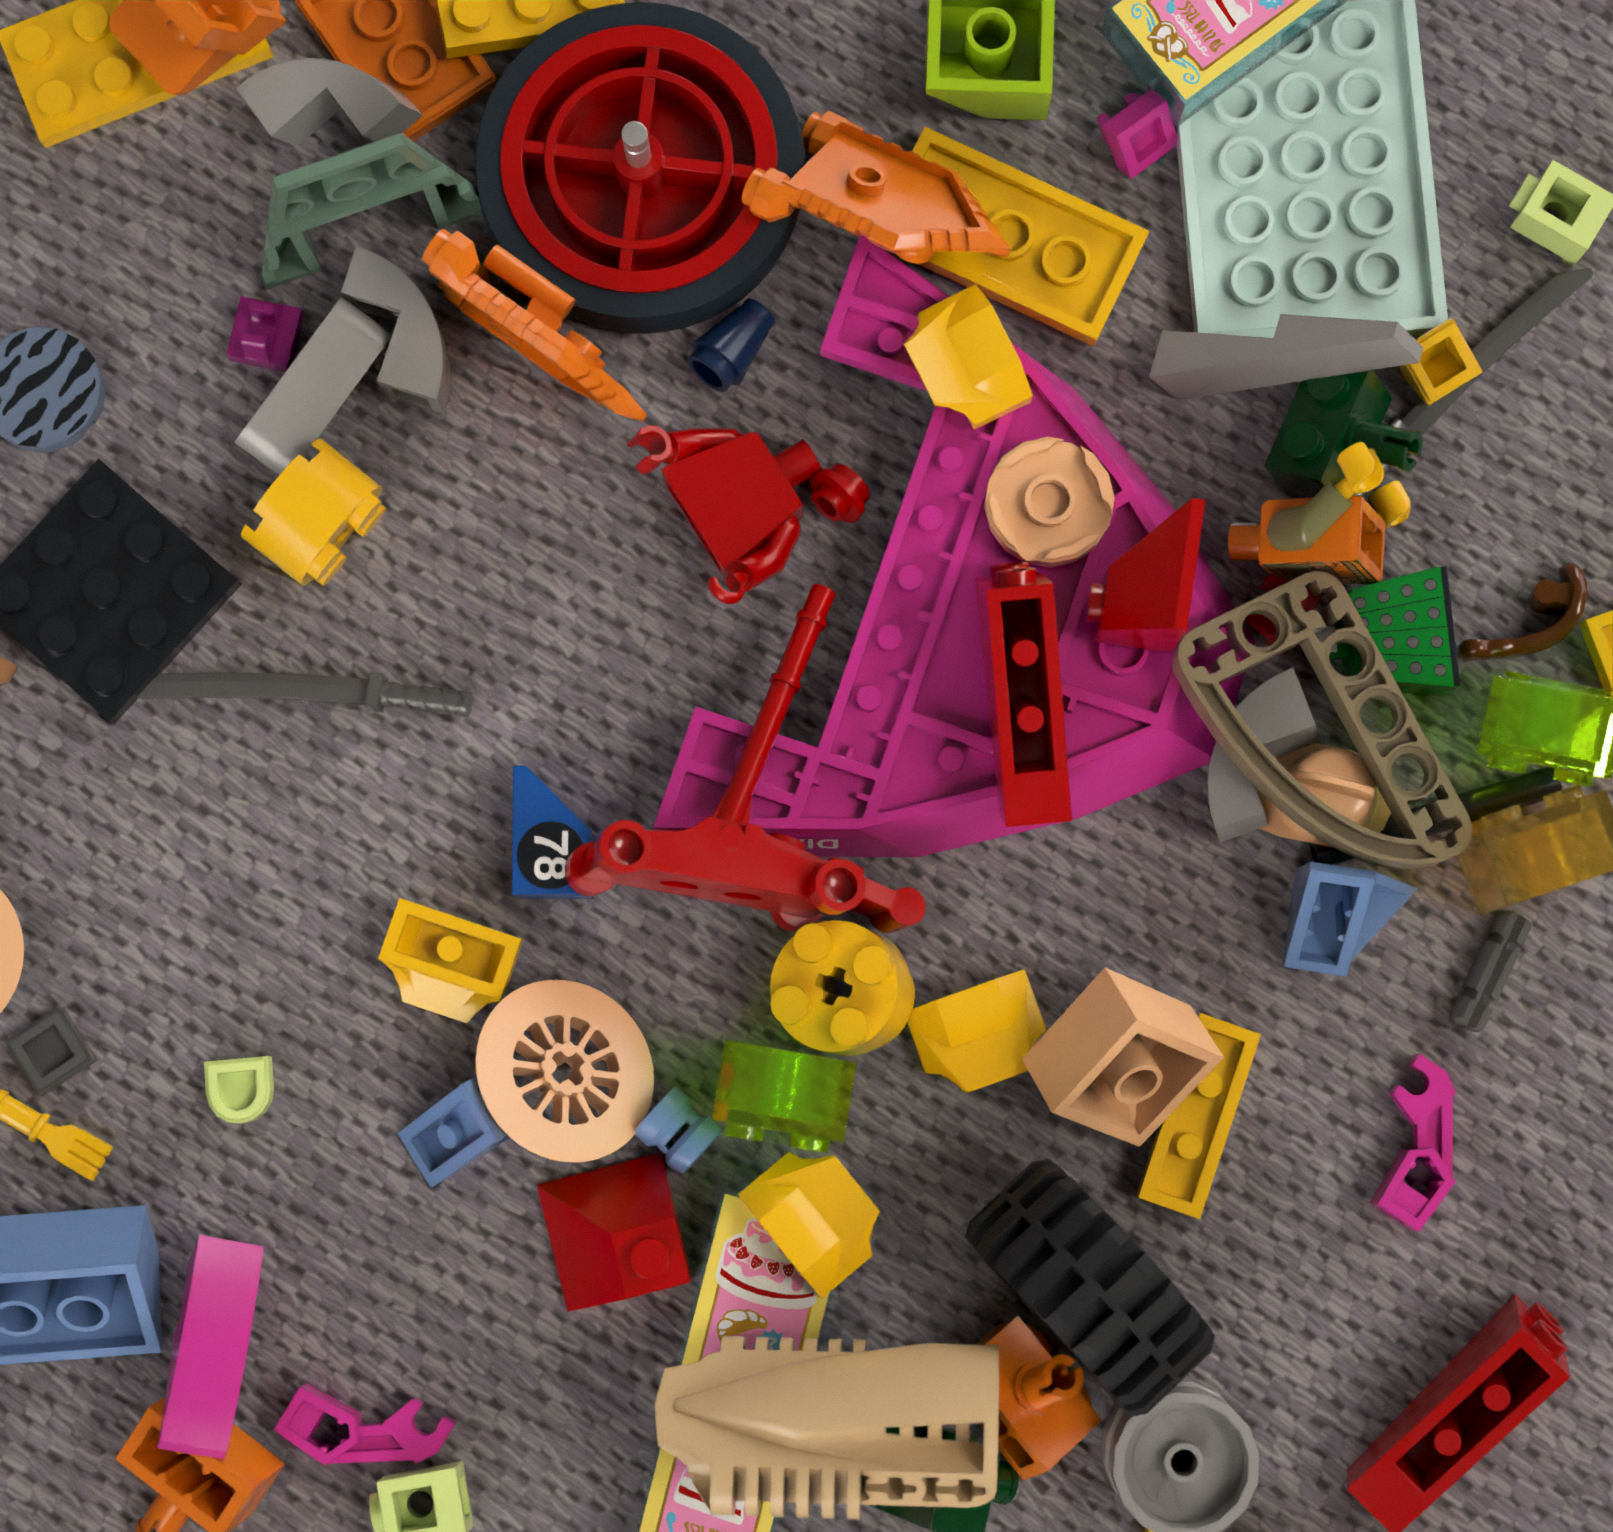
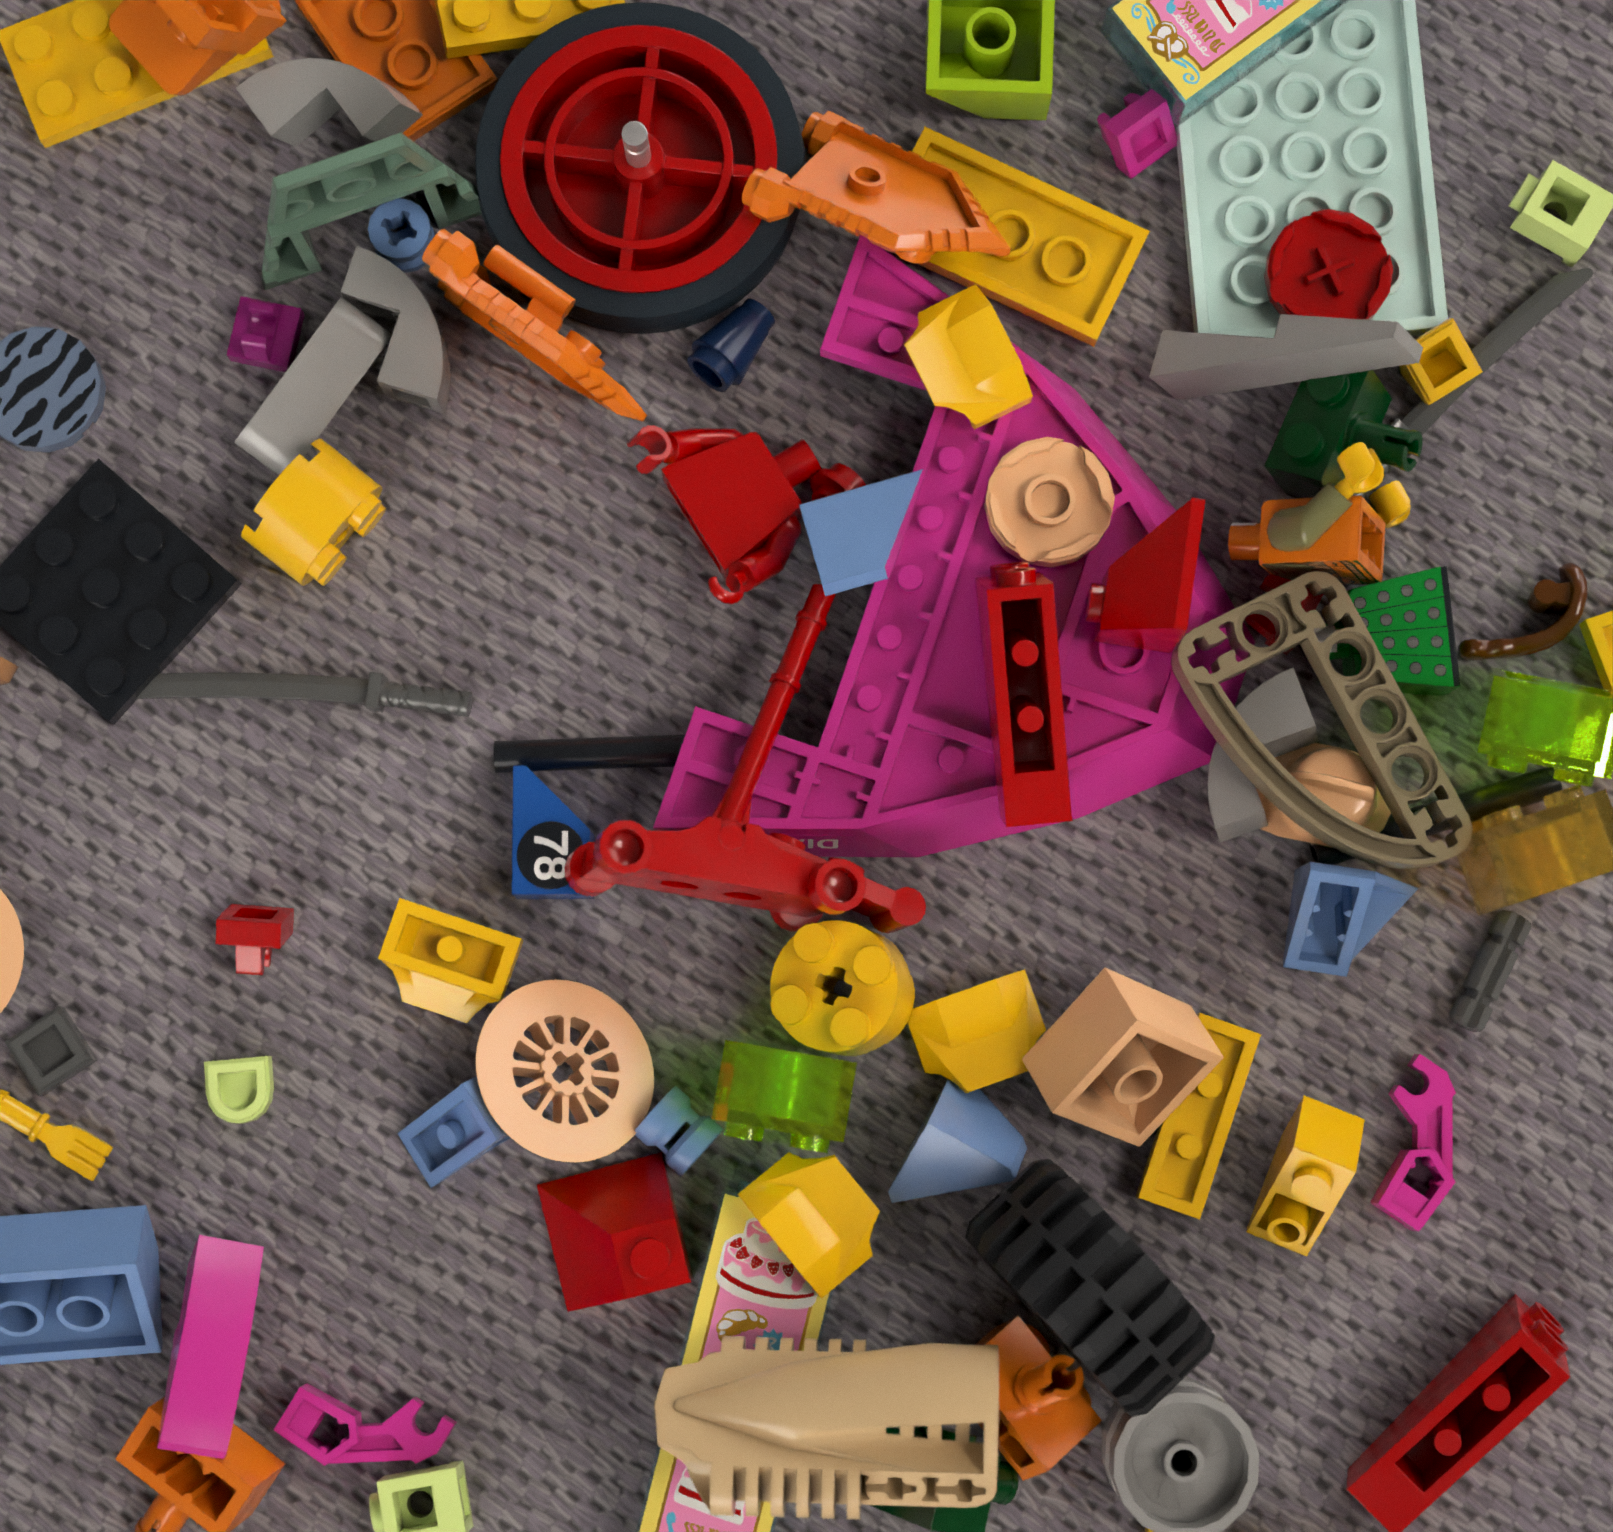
none -> red tile [216,904,294,975]
none -> medium blue wheel [368,198,435,273]
none -> black piece [494,734,686,773]
none -> medium blue slope [799,469,923,596]
none -> medium blue slope [888,1079,1027,1203]
none -> yellow slope [1246,1095,1365,1257]
none -> red tile [1264,209,1393,320]

